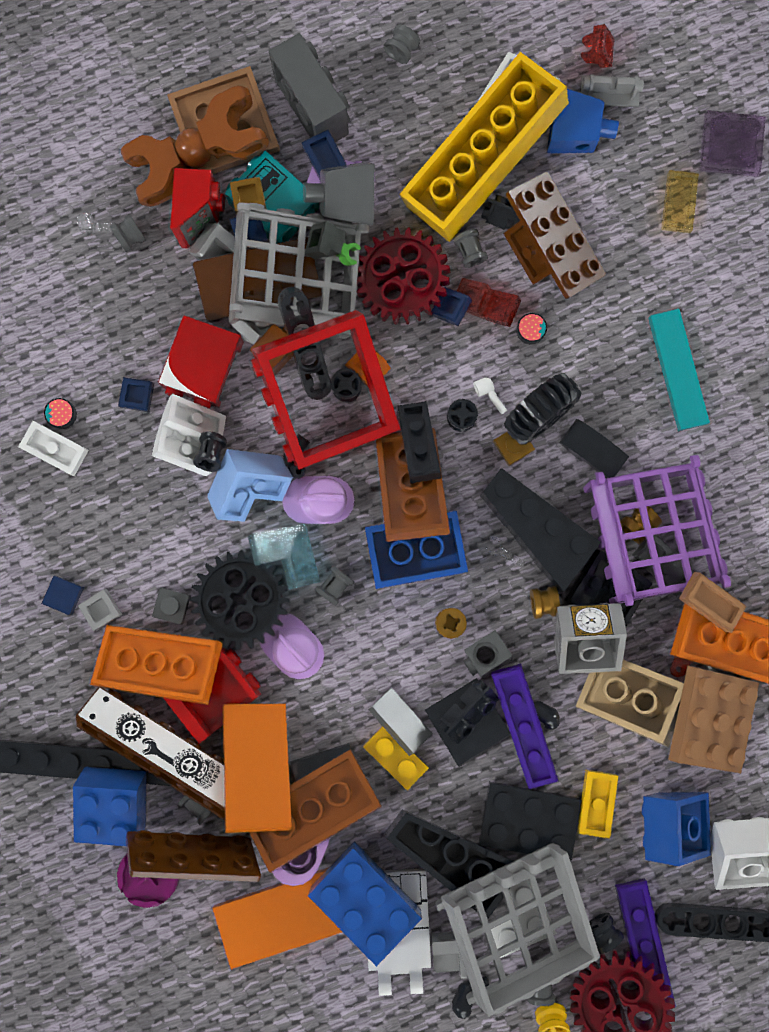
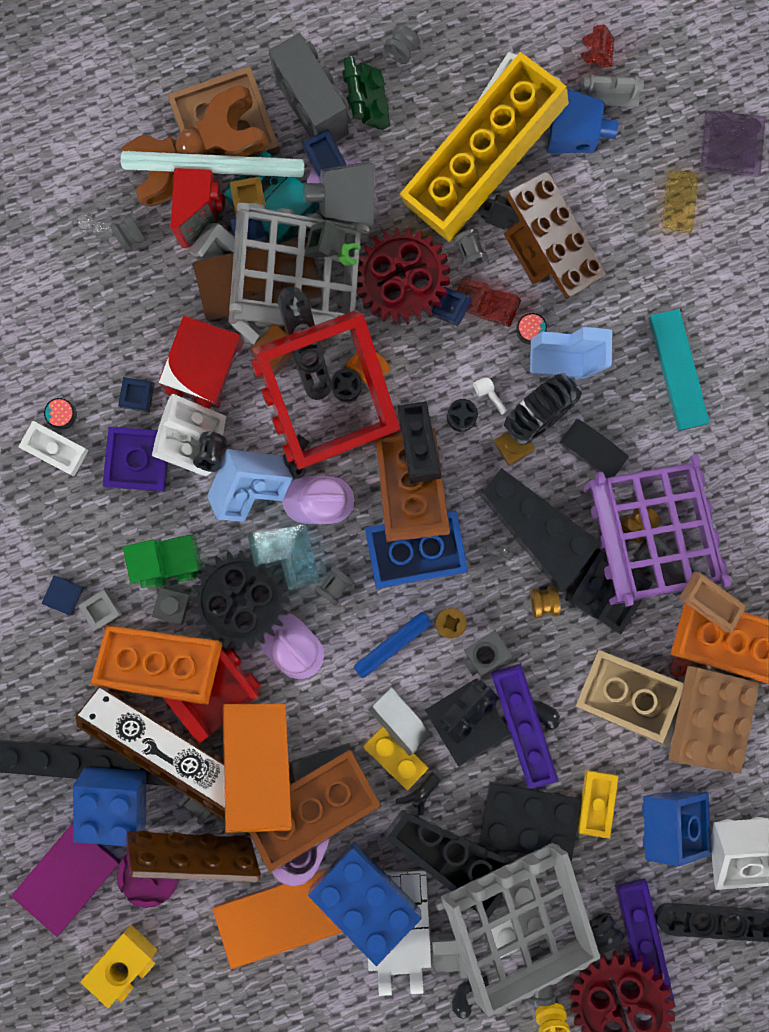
light grey brick [554,603,627,674] -> none
none -> magenta tile [11,823,121,937]
none -> yellow brick [80,925,158,1008]
none -> dark purple plate [102,427,168,492]
none -> light aqua axle [120,151,304,177]
none -> green brick [122,534,203,589]
none -> dark green plate [342,56,391,130]
none -> blue axle [354,612,432,678]
none -> black bar [396,772,441,815]
none -> light blue panel [530,327,612,379]

